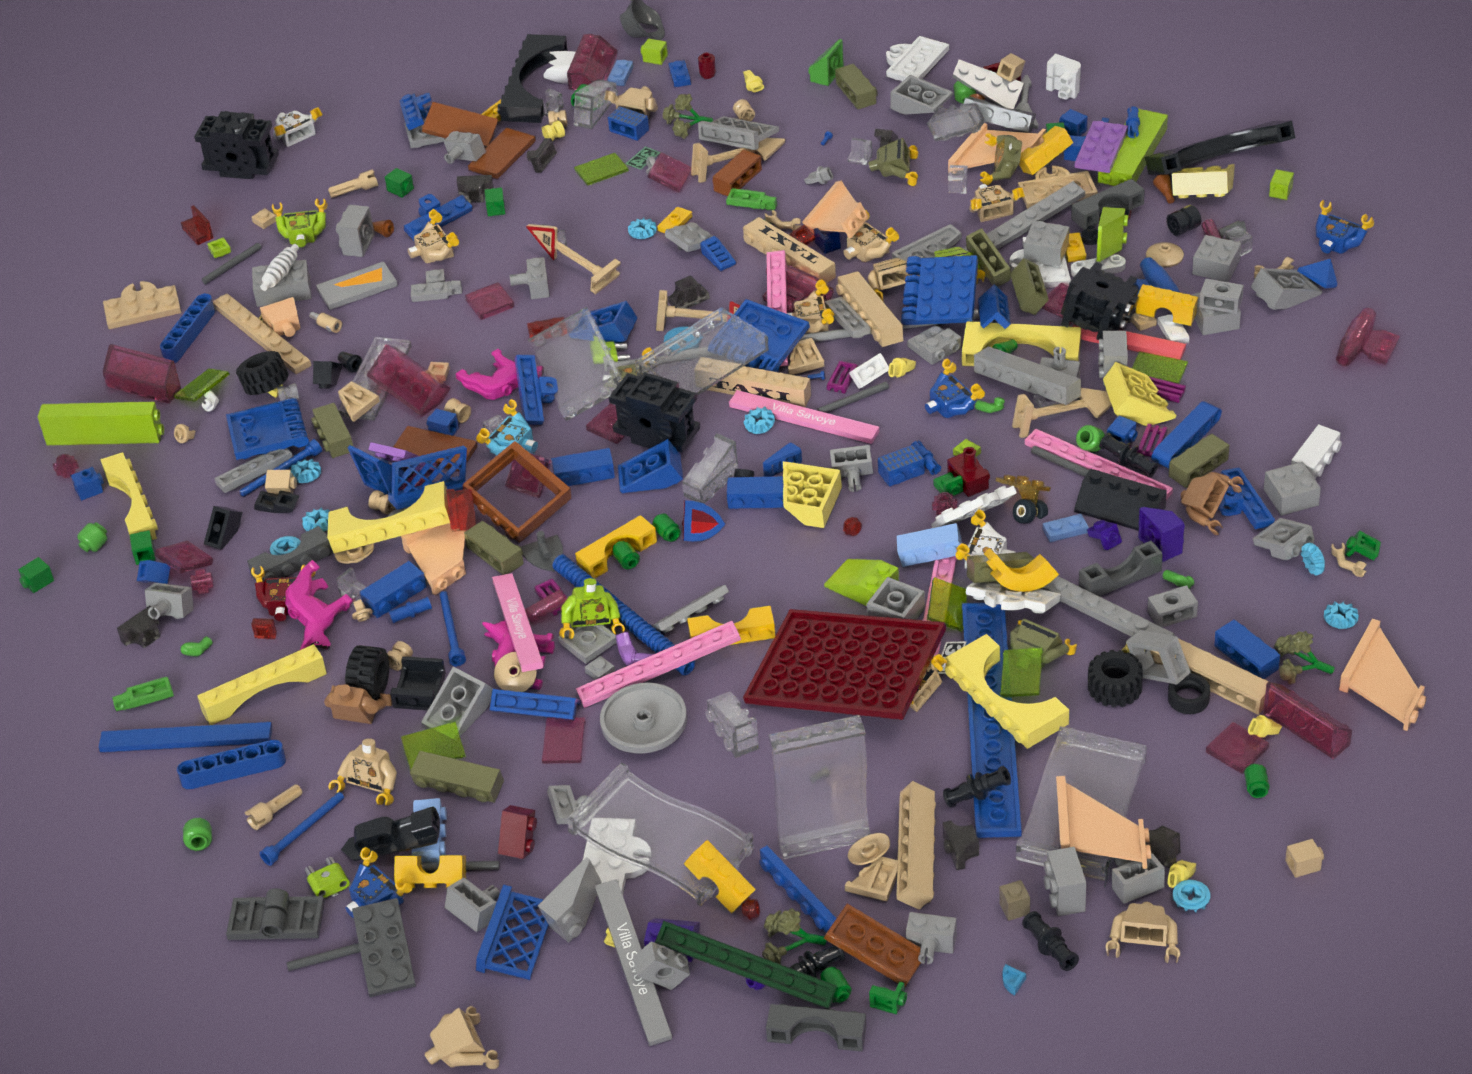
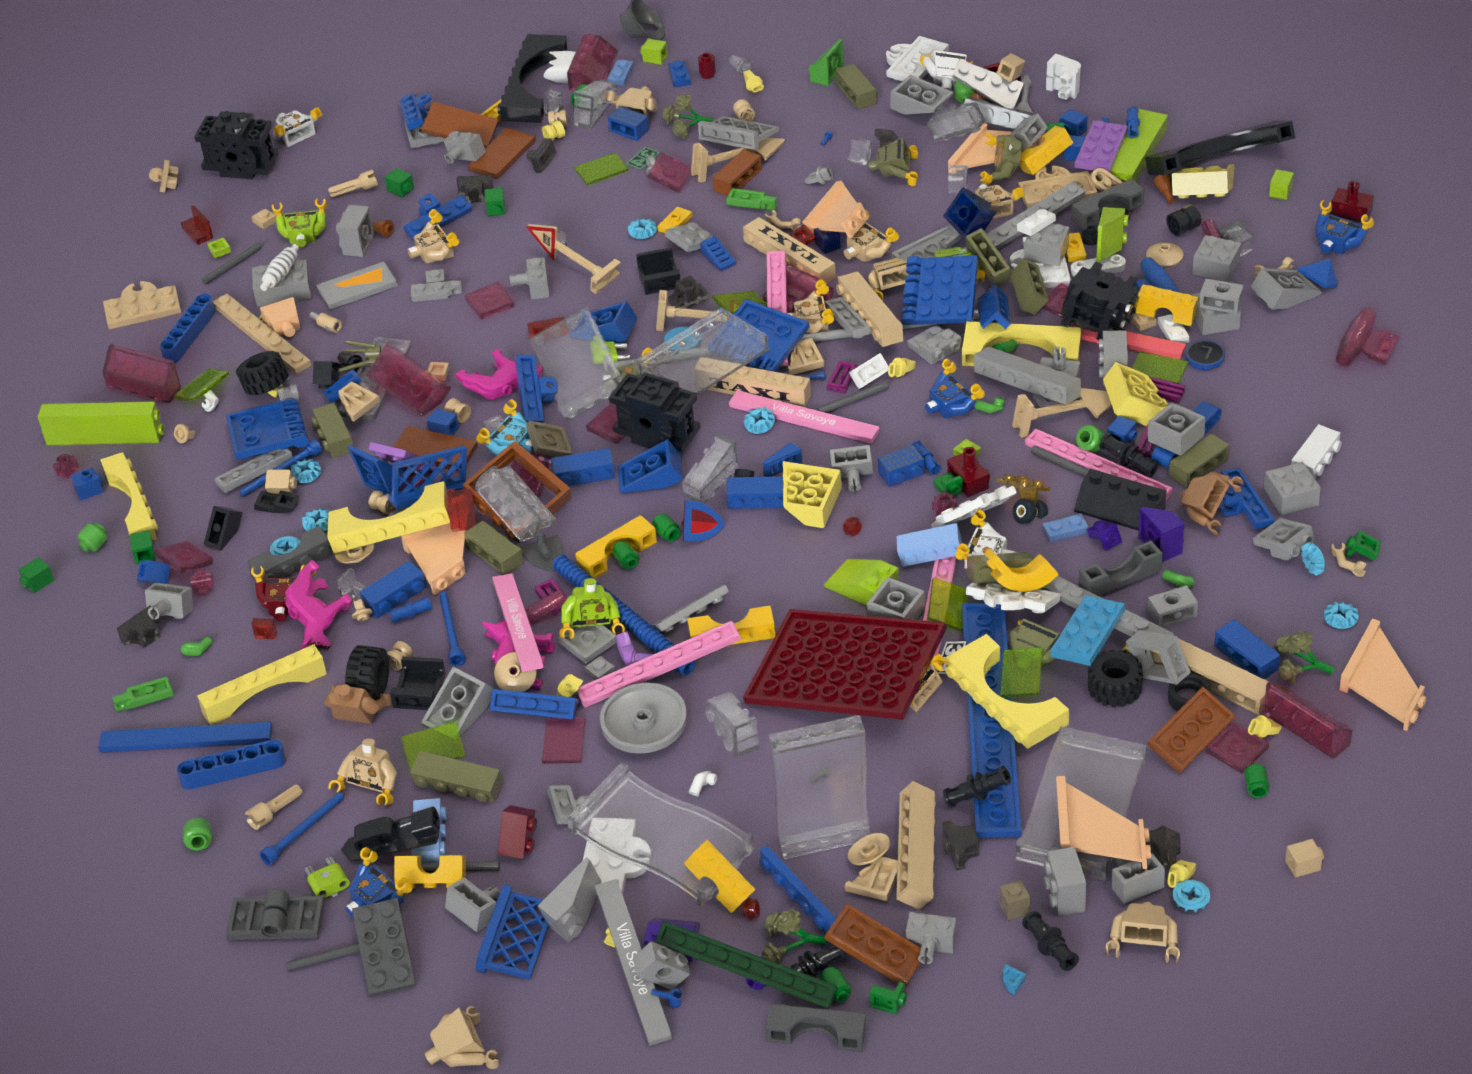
none -> tan hips [149,160,178,193]
none -> blue tile [323,369,362,403]
none -> olive plant [338,340,382,372]
none -> clear brick [474,465,556,542]
none -> dark tan plate [526,420,573,457]
none -> light yellow piece [556,674,583,697]
none -> black panel [636,248,681,295]
none -> blue hand [651,989,682,1008]
none -> white arm [689,771,717,797]
none -> clear neon green piece [712,291,767,315]
none -> clear cone [729,55,752,74]
none -> white torso [920,50,973,91]
none -> clear blue slope [943,187,997,239]
none -> light grey brick [1010,113,1048,150]
none -> white plate [1017,209,1056,236]
none -> dark azure plate [1050,595,1126,666]
none -> tan plate [1090,168,1123,191]
none -> dark orange tile [1147,687,1236,774]
none -> light grey brick [1148,403,1205,456]
none -> black tile [1186,340,1225,370]
none -> dark red brick [1330,181,1374,222]

